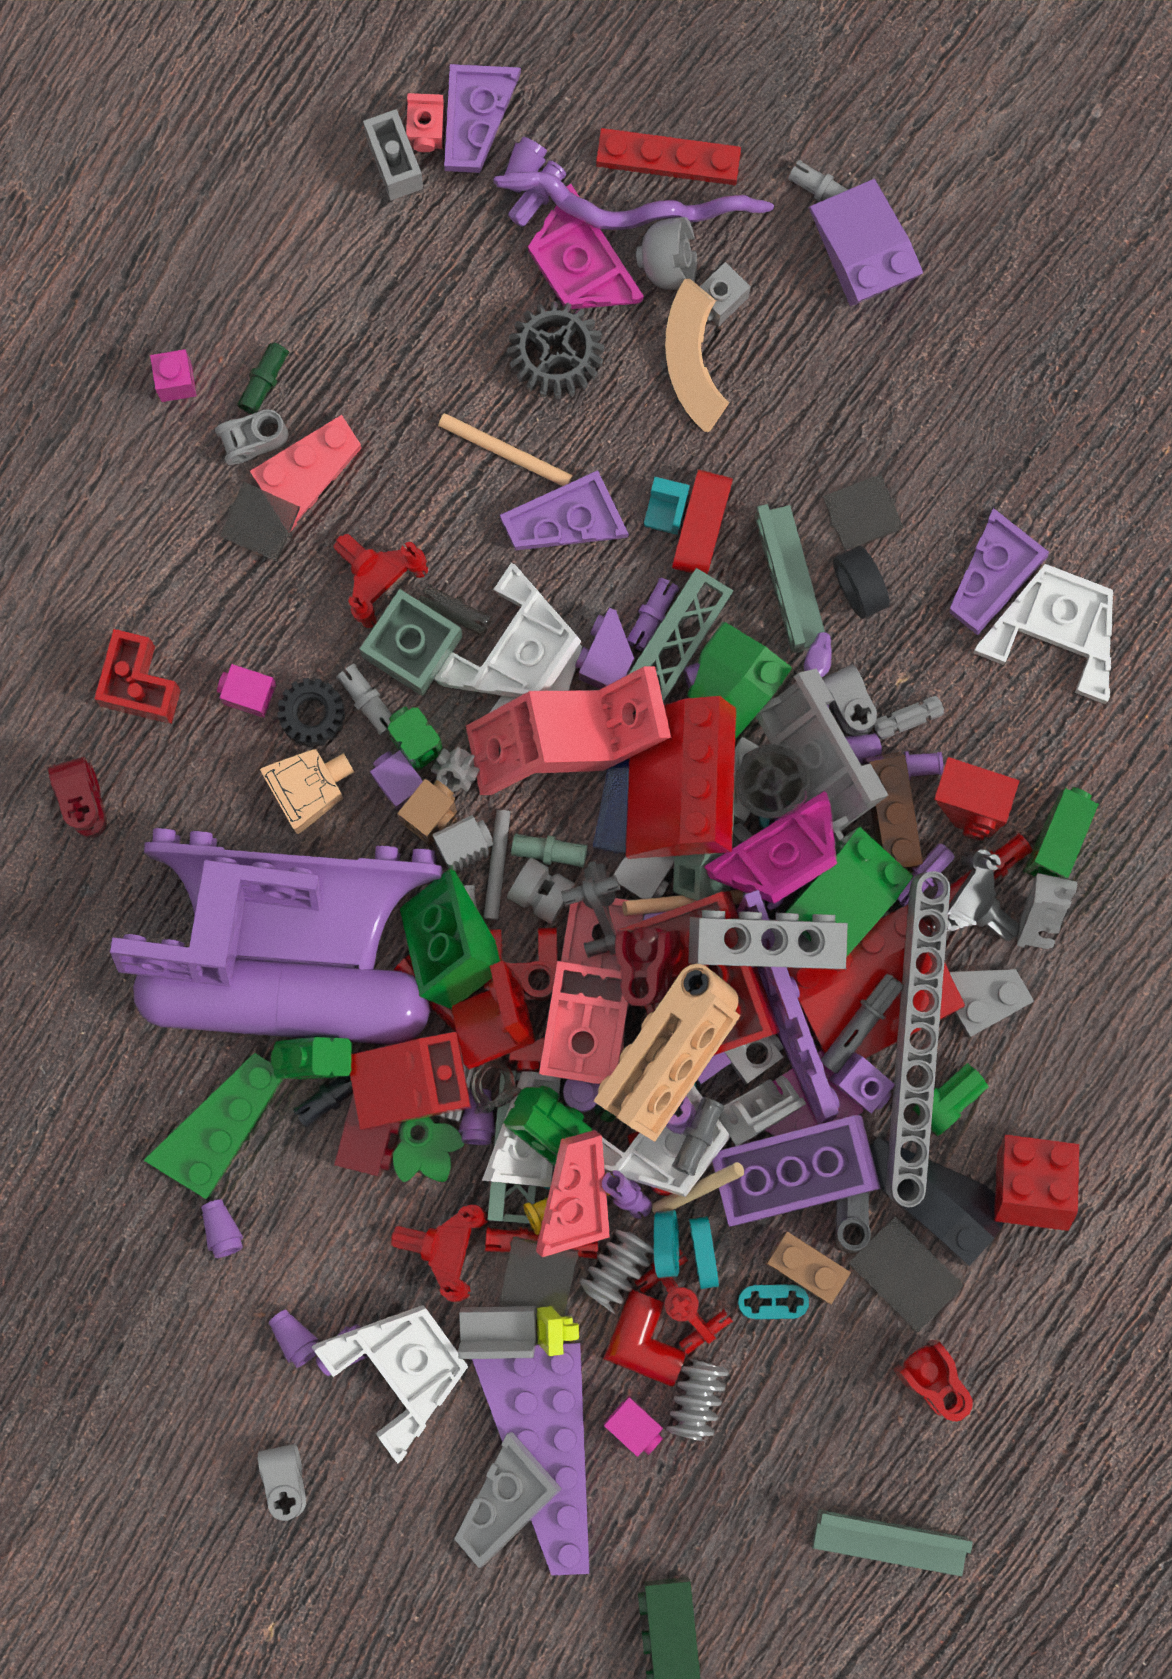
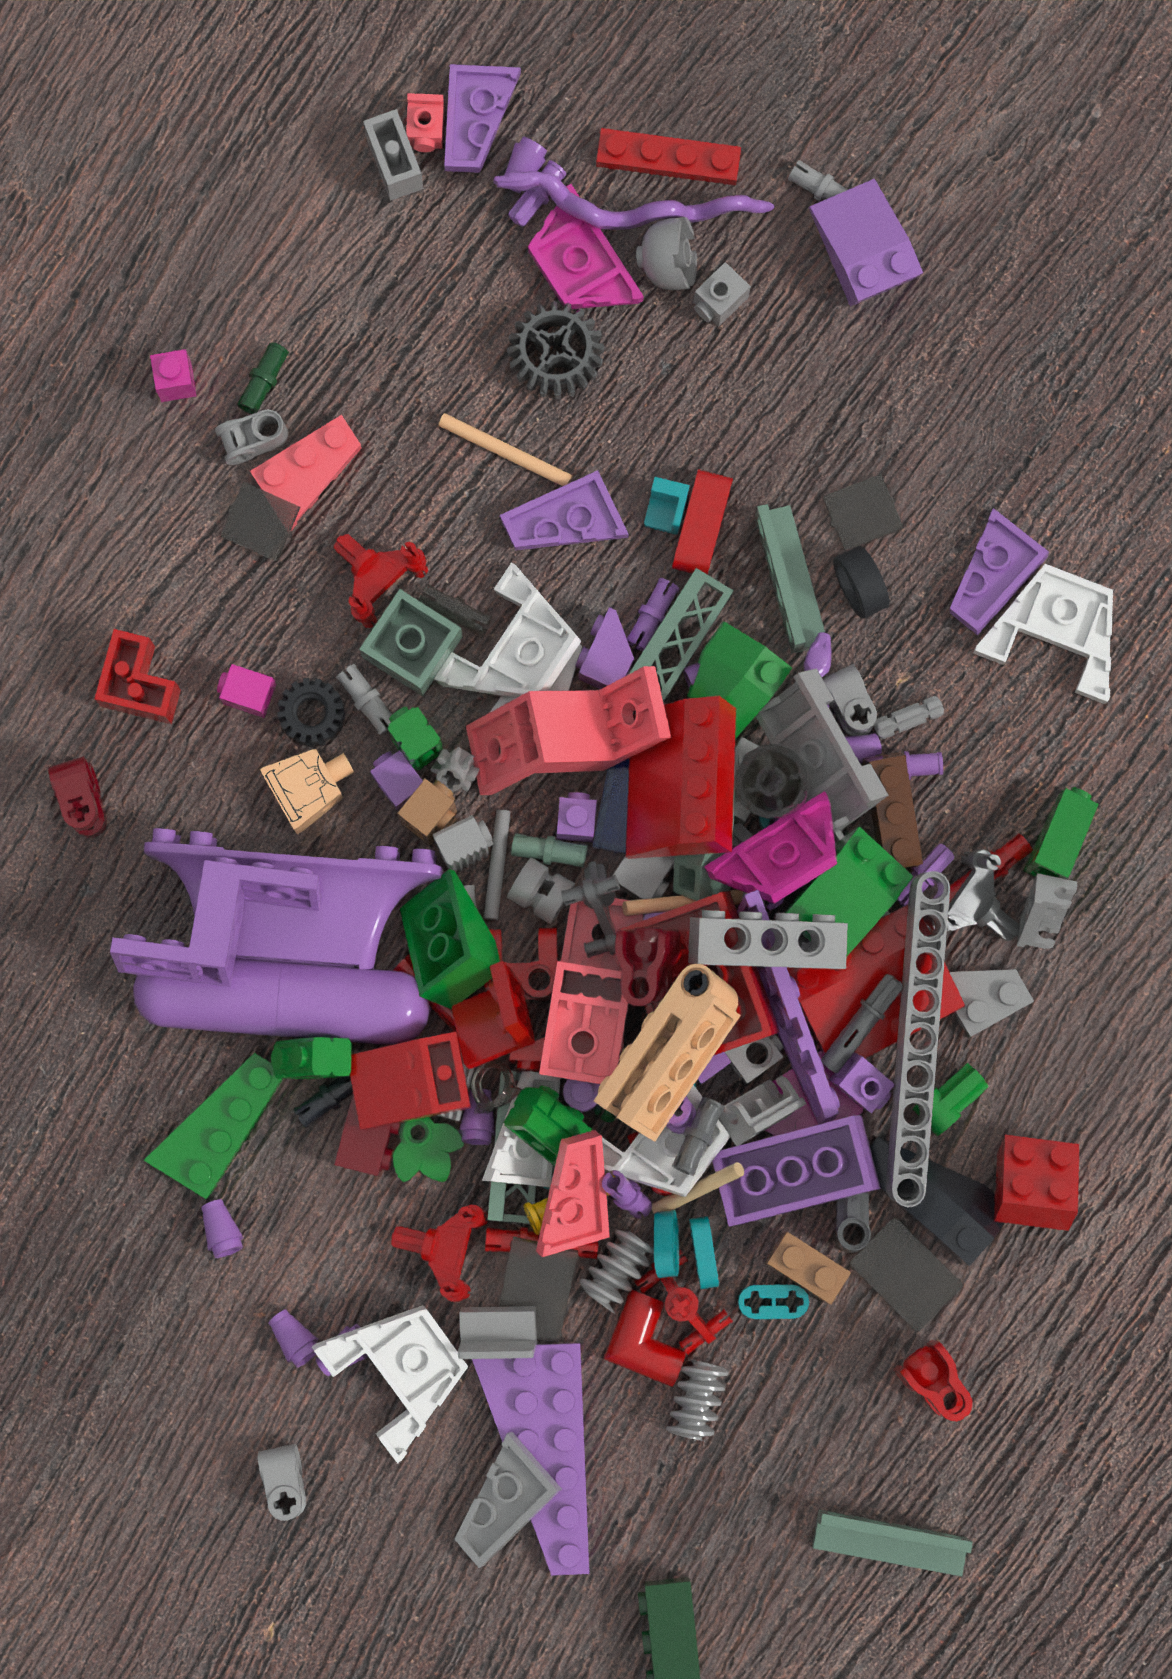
neon yellow tile [537,1306,579,1356] -> none
dark pink brick [603,1395,663,1457] -> none
light nougat tile [665,279,730,432] -> none
red wedge [934,757,1020,841] -> none
none -> medium lavender brick [557,792,597,843]

